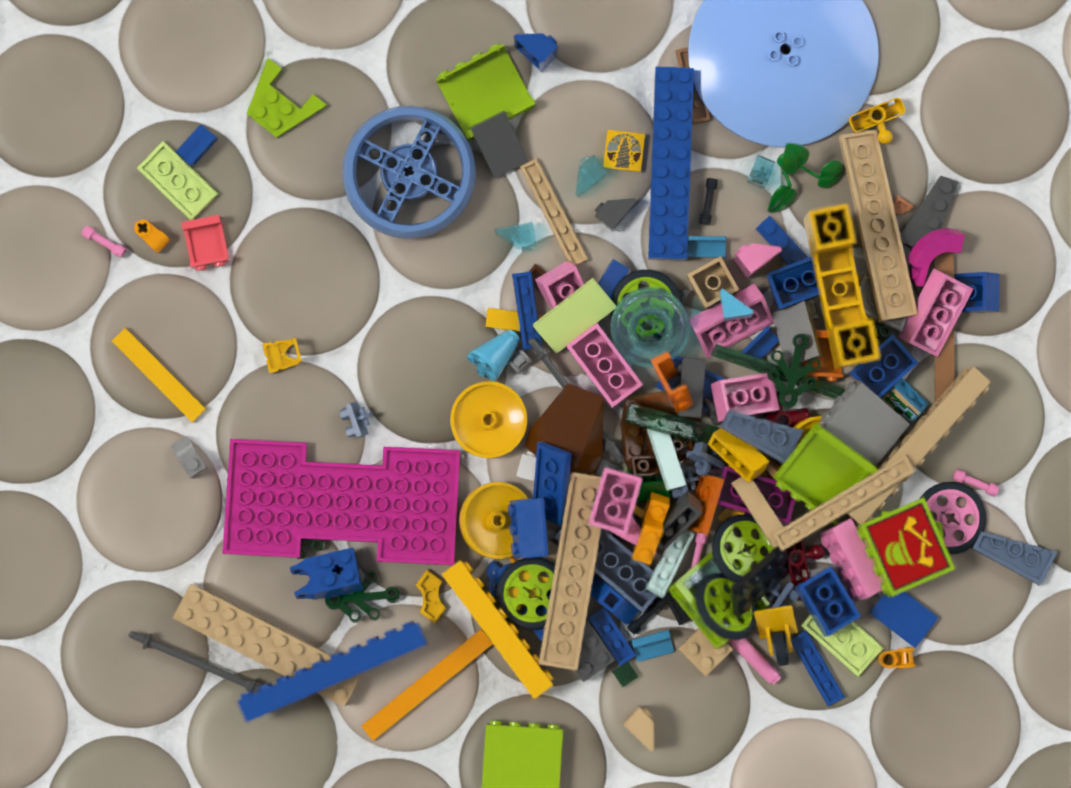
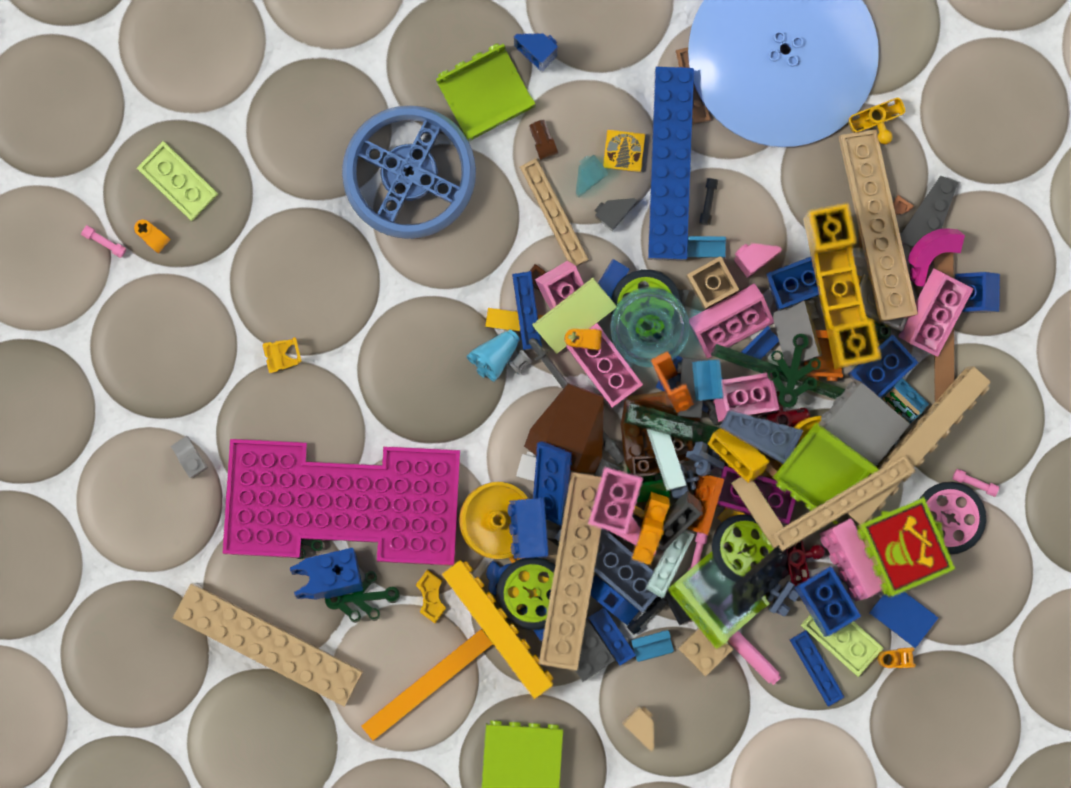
yellow tile [112,328,206,423] -> none
dark grey bar [128,631,263,693] -> none
blue panel [176,125,218,168] -> none
coral panel [181,215,230,271] -> none
blue brick [237,620,428,723] -> none
lime wing [246,58,327,138] -> none
sand blue hips [339,402,373,437] -> none
yellow dish [450,381,527,458] -> none
dark grey tile [470,111,529,178] -> none
clear light blue slope [495,222,536,252] -> none
clear green plate [612,661,638,687] -> none
wedge [695,573,757,640] -> none
medium azure slope [720,288,754,322] -> none
clear light blue slope [746,155,775,189] -> none
yellow plate [754,605,798,666] -> none
blue plate [755,216,808,265] -> none
green plant [767,143,845,213] -> none
sand blue wing [972,531,1058,586] -> none
none -> reddish brown piece [529,119,559,160]
none -> light orange piece [564,329,602,350]
none -> dark azure panel [692,360,723,401]

